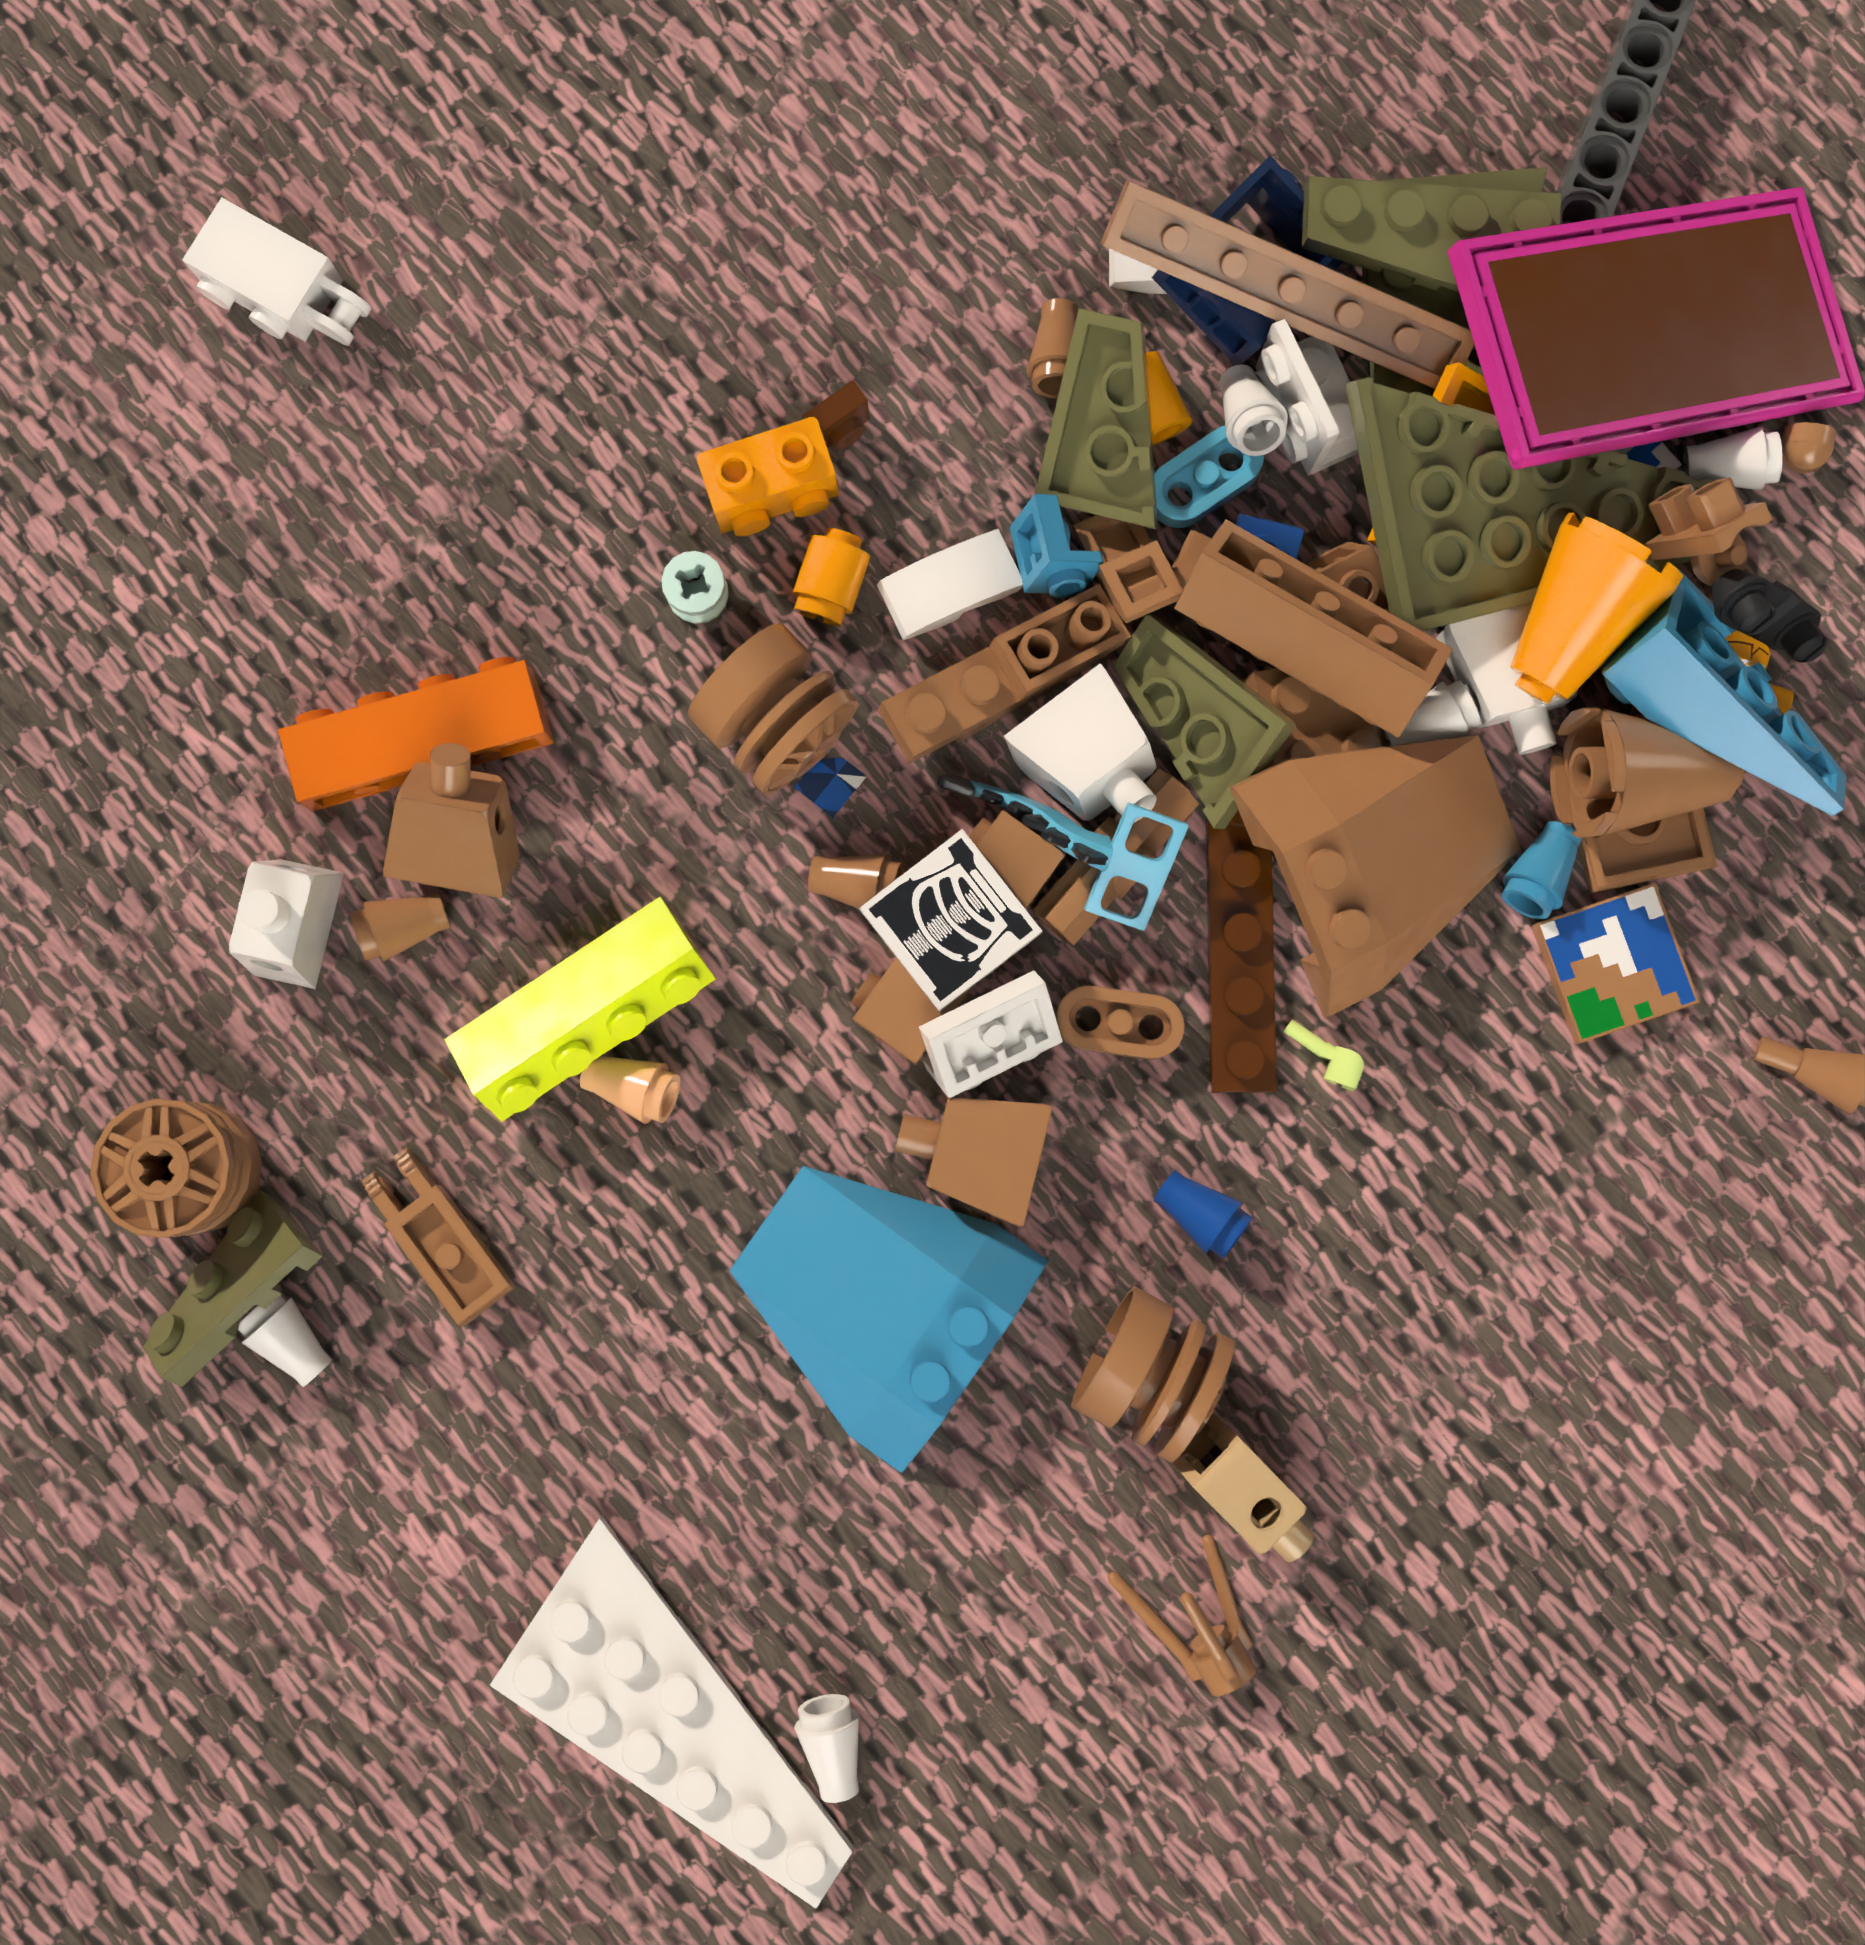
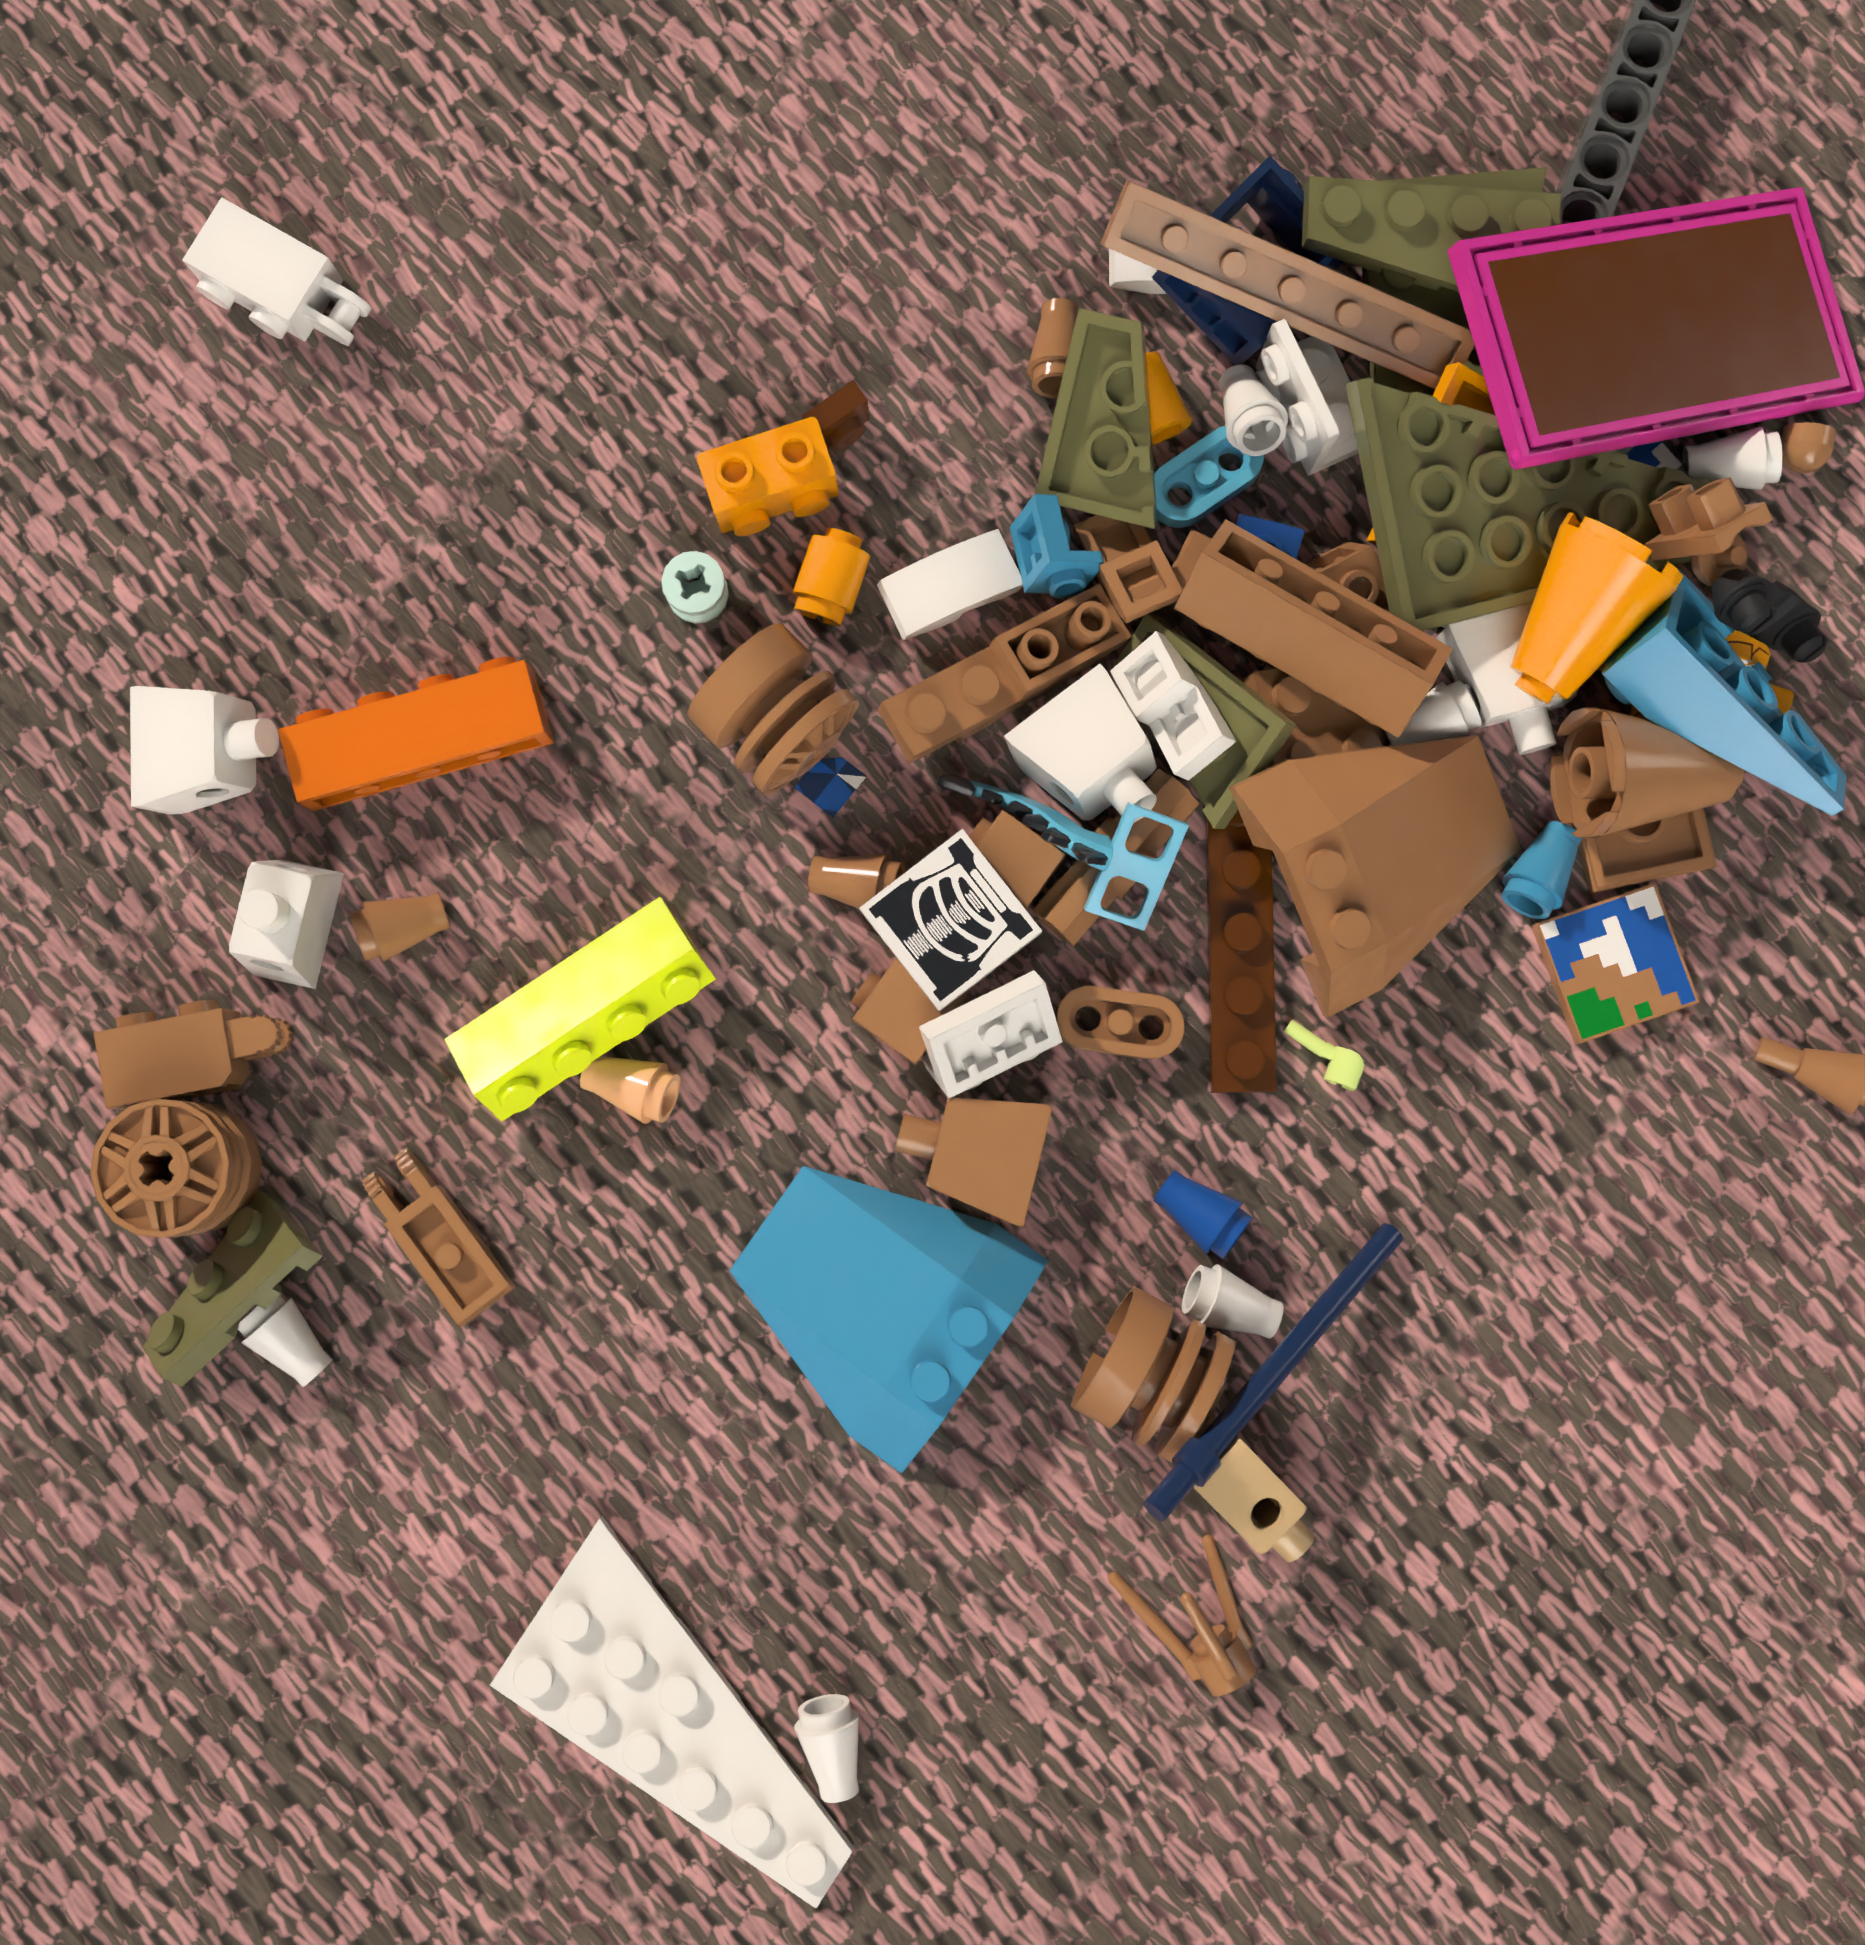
medium nougat torso [383,743,520,898] -> none
none -> medium nougat hinge [94,1000,295,1110]
none -> white torso [130,686,279,814]
none -> white slope [1110,631,1237,780]
none -> dark blue bar [1143,1223,1403,1522]
none -> white cone [1182,1264,1284,1339]

